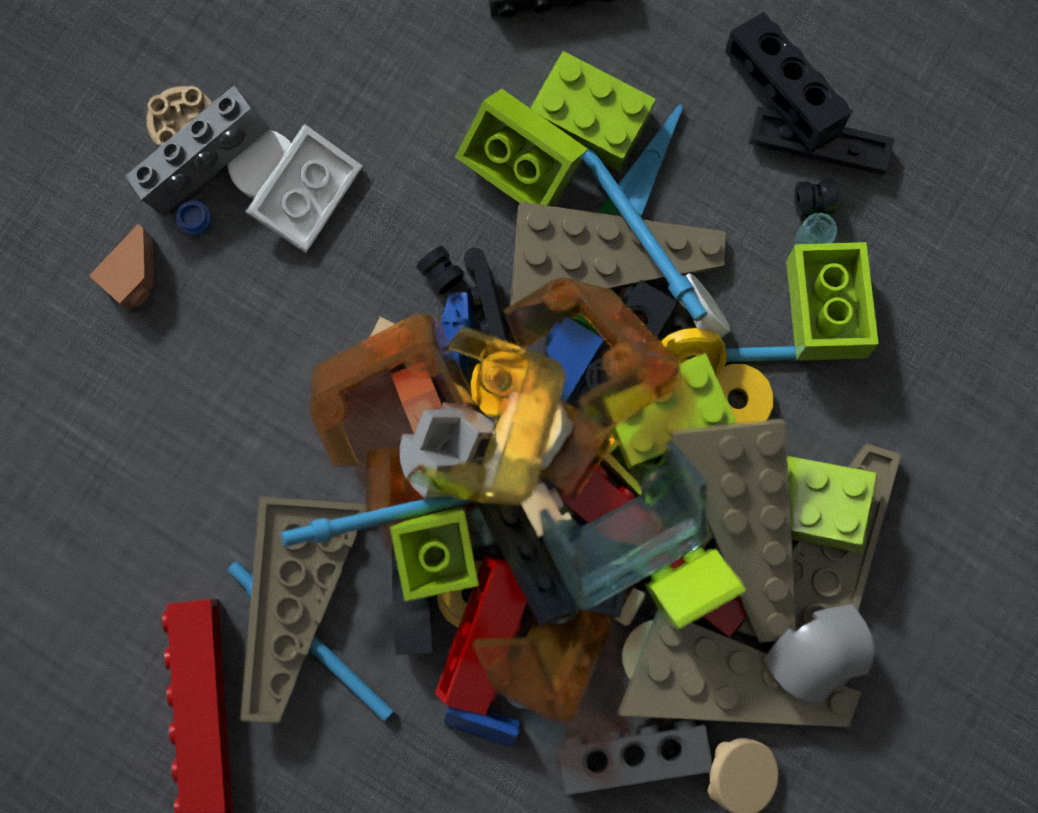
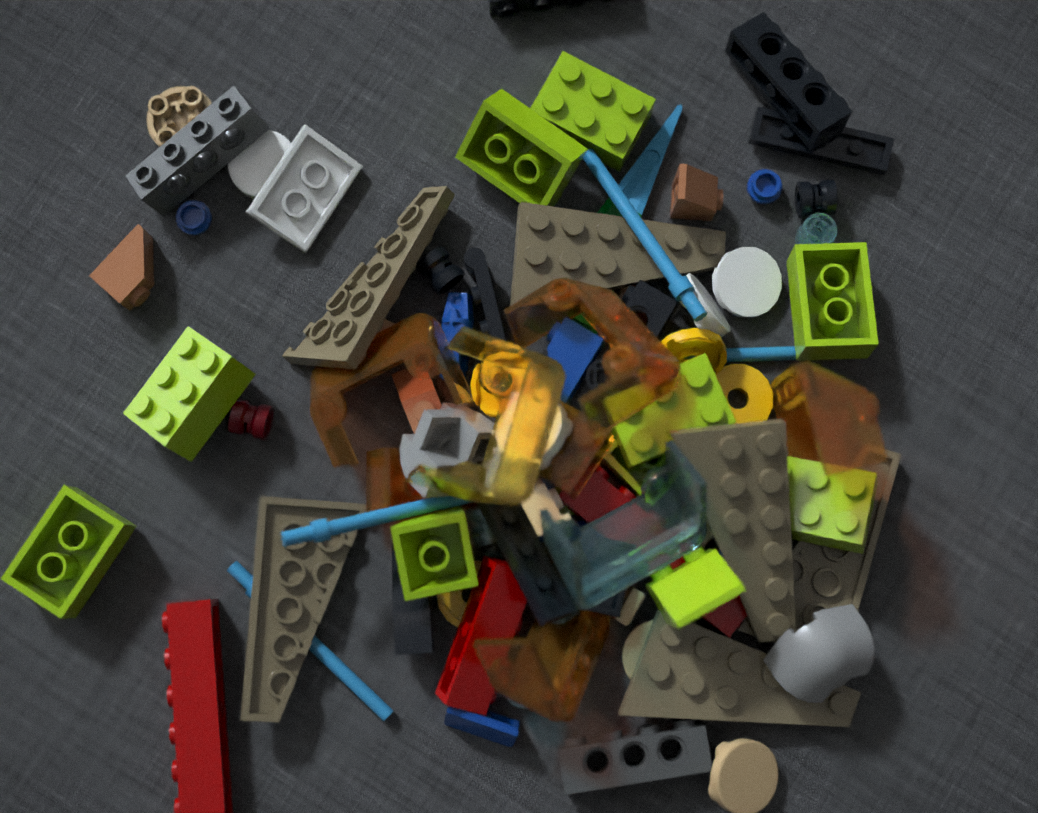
none -> lime brick [0,485,137,619]
none -> lime brick [123,326,256,462]
none -> dark red wheel [228,398,274,440]
none -> dark tan wing [282,186,455,369]
none -> nougat slope [670,164,723,221]
none -> white tile [712,247,782,317]
none -> blue plate [747,169,782,205]
none -> clear orange windscreen [770,361,888,476]

